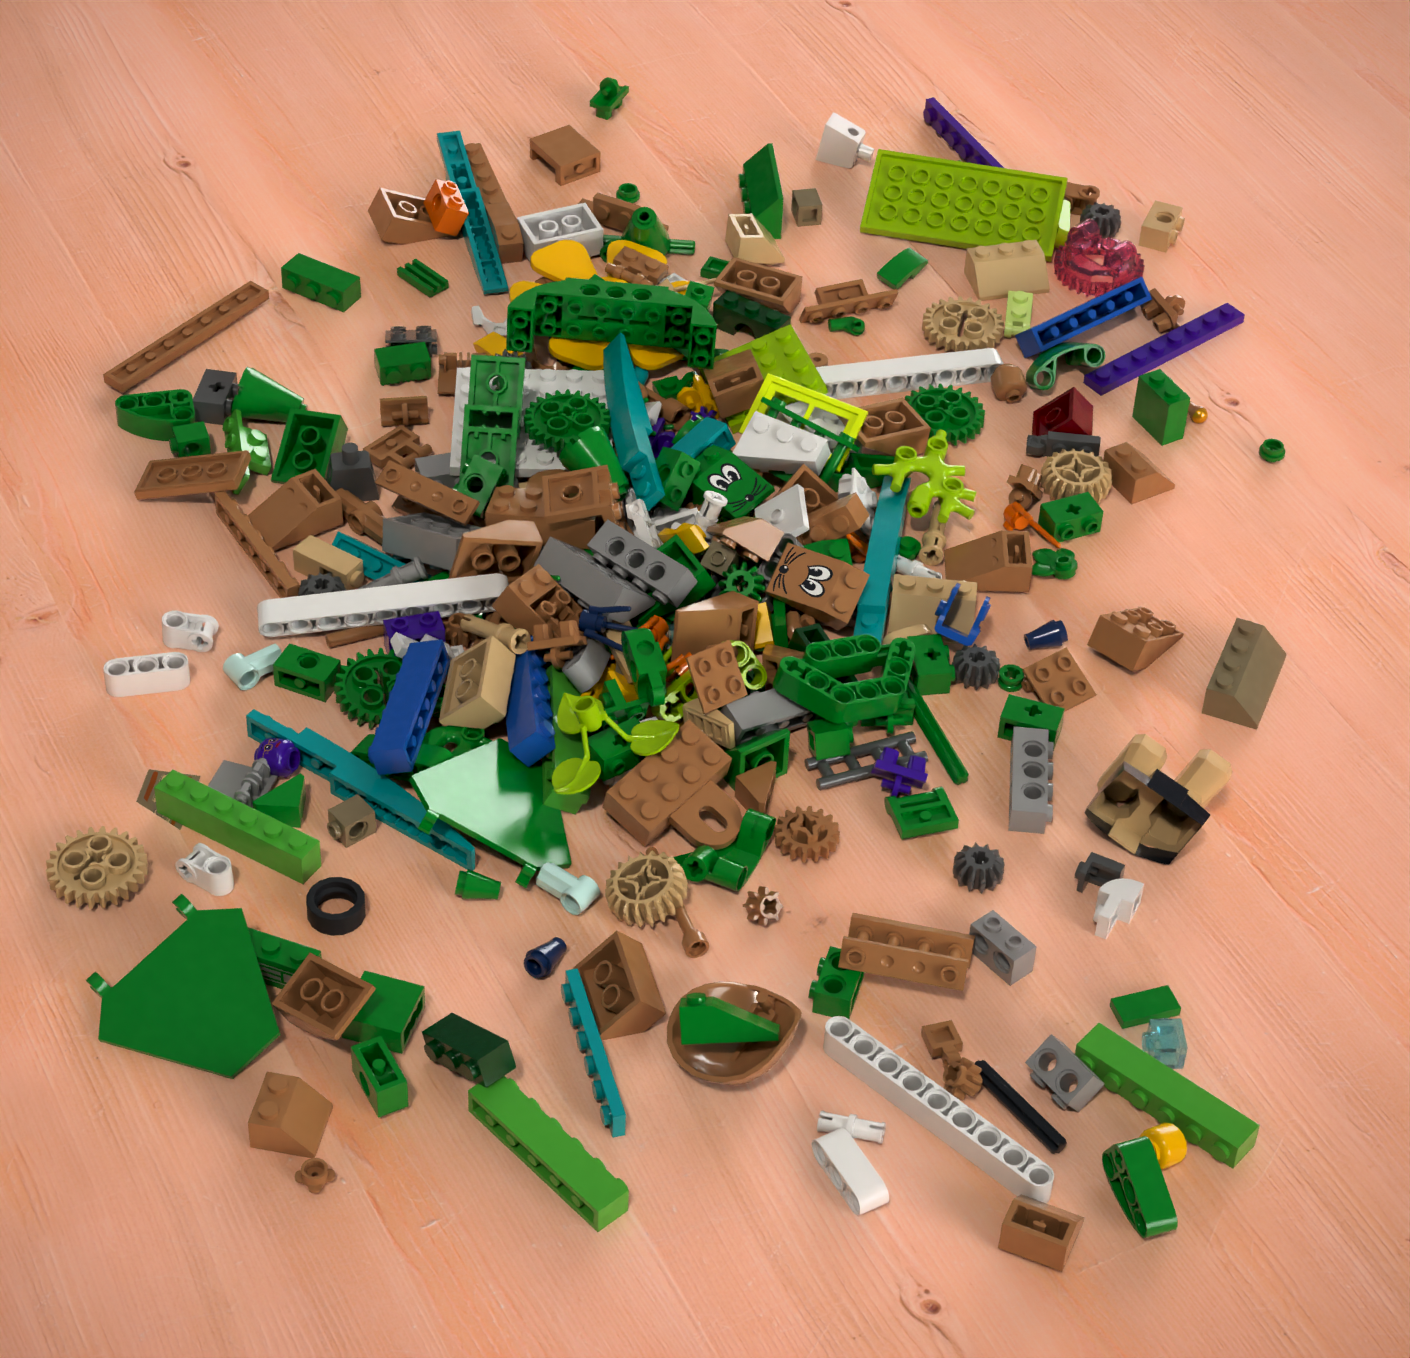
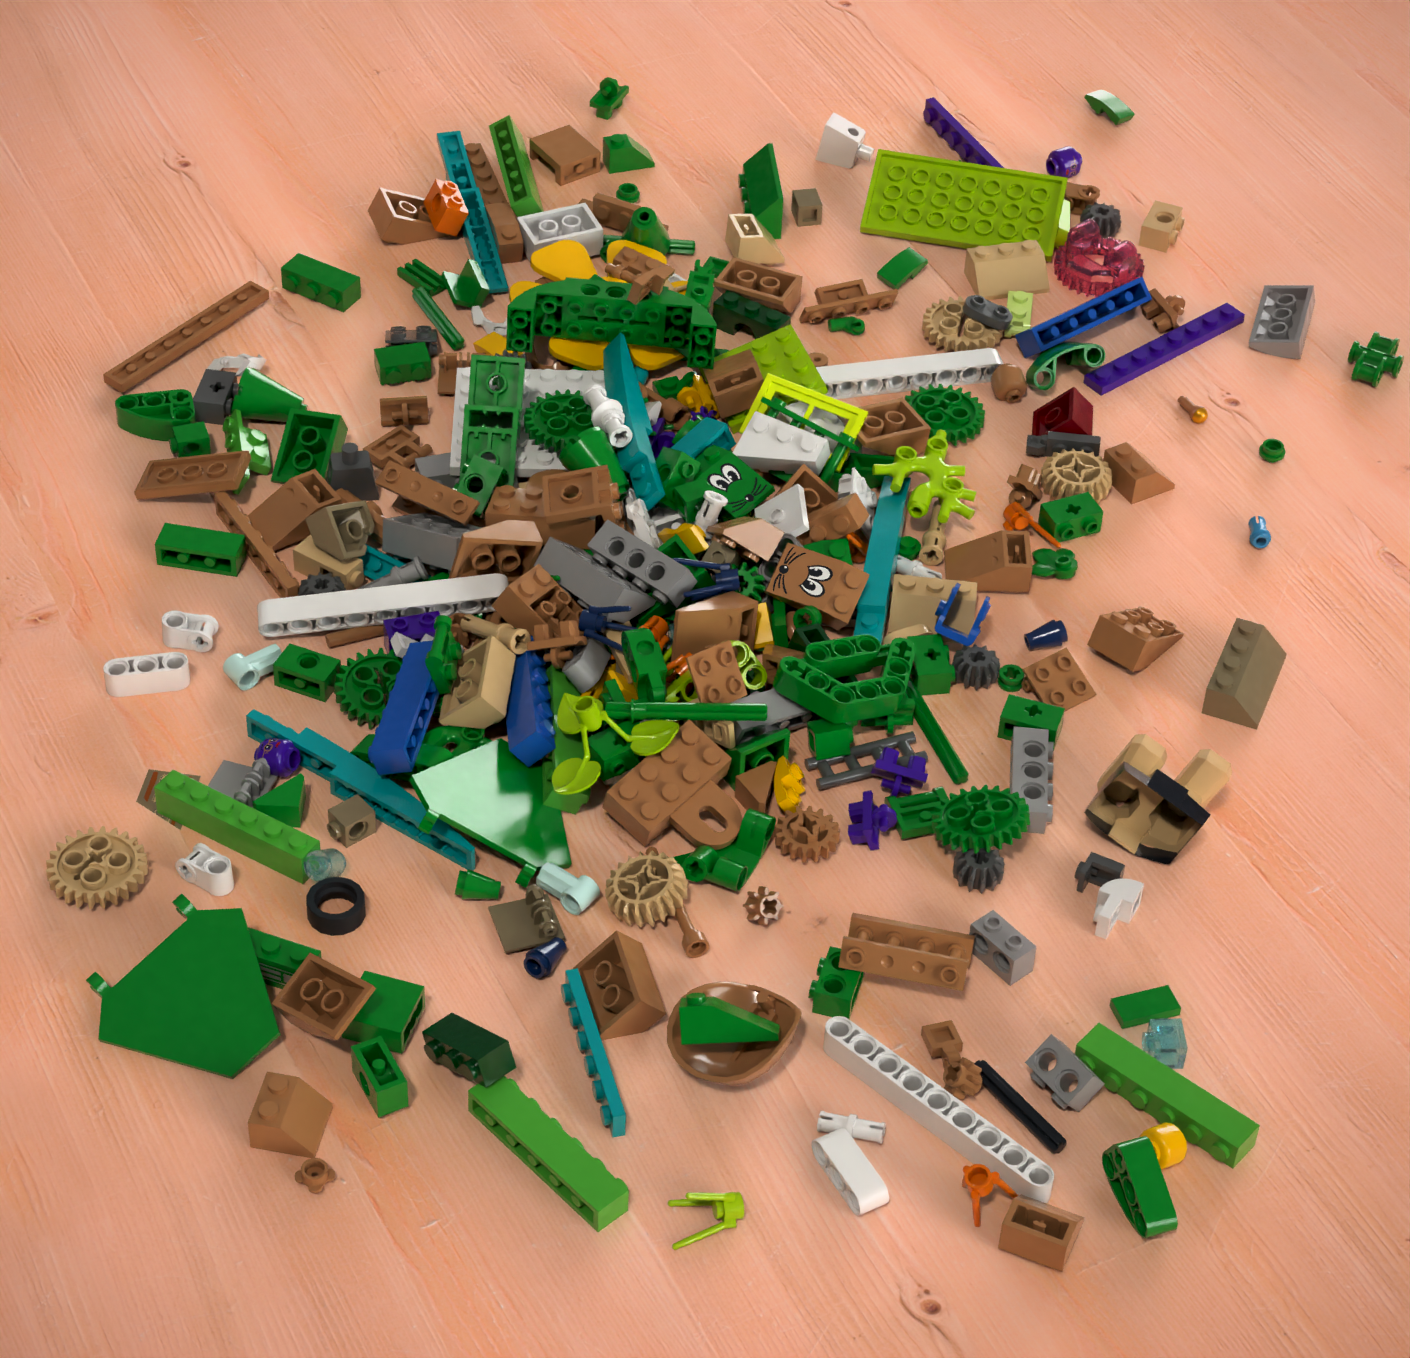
green brick [1132,369,1190,446] -> none
none -> green brick [155,523,247,577]
none -> white helmet [207,353,267,376]
none -> clear light blue brick [304,848,346,881]
none -> dark tan slope [305,500,375,561]
none -> green axle [412,286,465,351]
none -> green plate [425,615,462,694]
none -> green panel [441,259,490,308]
none -> dark tan hinge [488,884,565,953]
none -> bright green brick [489,115,544,217]
none -> white piece [583,384,633,448]
none -> green slope [603,134,655,174]
none -> green axle [605,699,768,723]
none -> medium nougat slope [627,266,675,305]
none -> lime plant [668,1192,744,1250]
none -> dark blue plant [673,558,740,601]
none -> green brick [674,477,718,523]
none -> green plate [686,259,715,290]
none -> yellow slope [774,756,806,813]
none -> green bush [793,605,822,628]
none -> dark purple hips [848,790,897,851]
none -> green gear [932,785,1030,854]
none -> dark grey plate [962,295,1013,330]
none -> orange plant [962,1164,1019,1227]
none -> dark purple head [1046,146,1082,178]
none -> green slope [1084,90,1135,125]
none -> dark azure pin [1248,516,1271,548]
none -> light grey slope [1249,285,1315,359]
none -> green axle [1348,331,1404,387]

